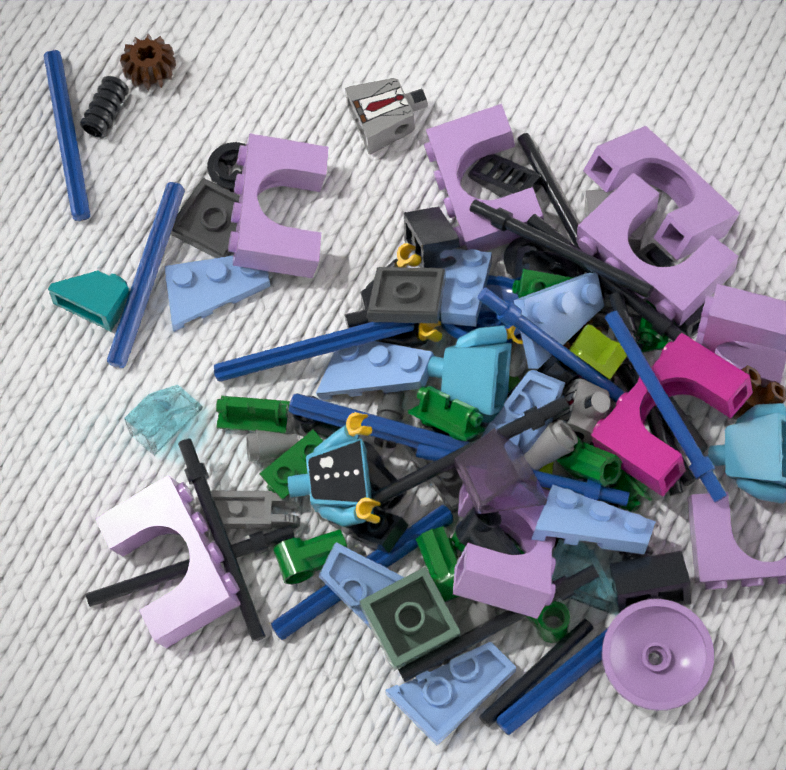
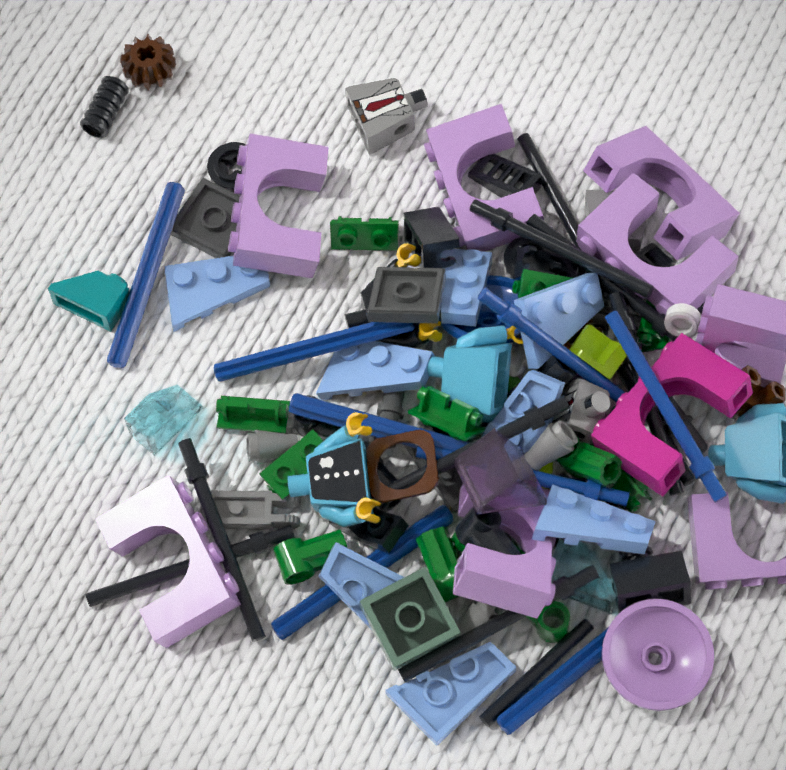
blue axle [44,50,90,222] -> none
none -> green hinge [330,216,399,251]
none -> reddish brown piece [366,430,439,502]
none -> white tile [664,303,701,337]

